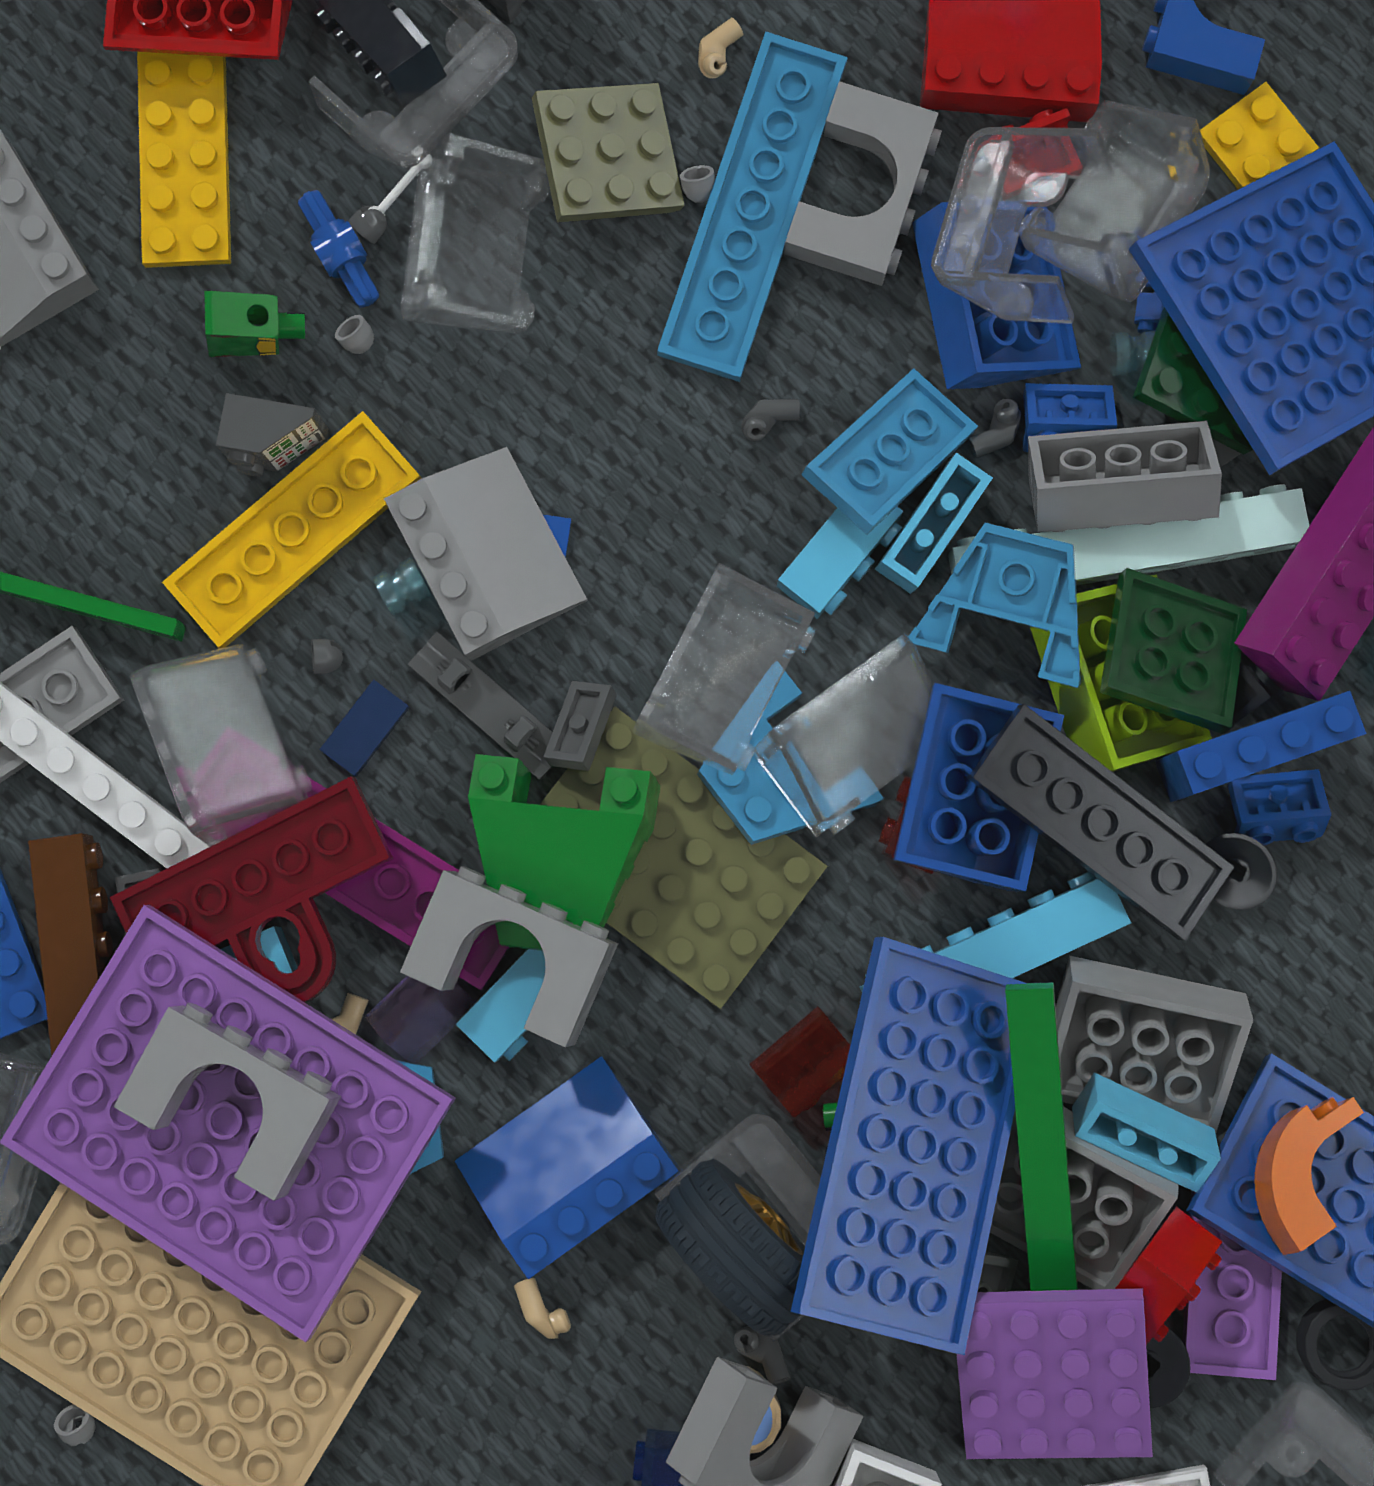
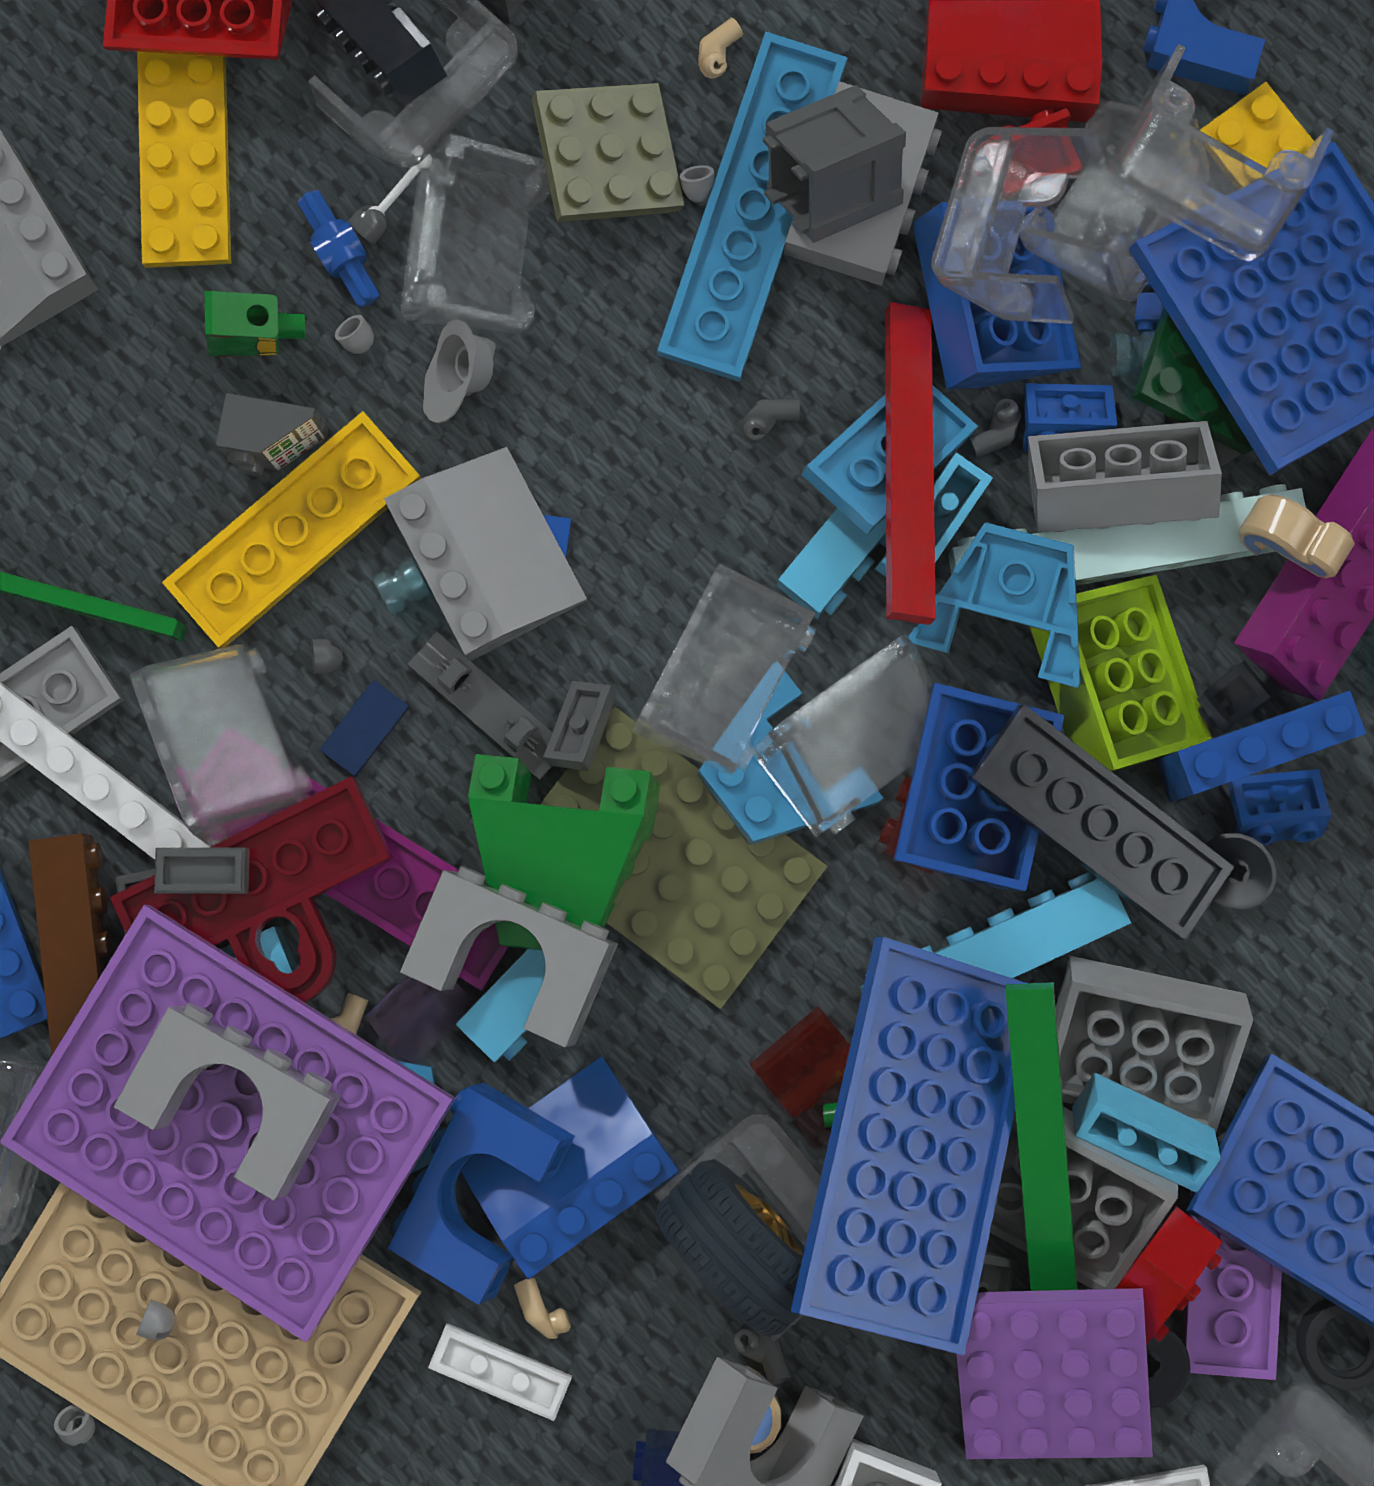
dark green plate [1100,568,1247,734] -> none
orange arch [1254,1097,1364,1255] -> none
none -> light grey hinge [136,1299,175,1340]
none -> dark grey tile [154,848,249,894]
none -> blue arch [388,1083,575,1305]
none -> light grey piece [423,319,496,423]
none -> white tile [428,1323,572,1421]
none -> dark grey container [763,85,906,243]
none -> red tile [885,302,936,625]
none -> clear windscreen [1108,44,1335,261]
none -> tan animal [1238,494,1355,578]

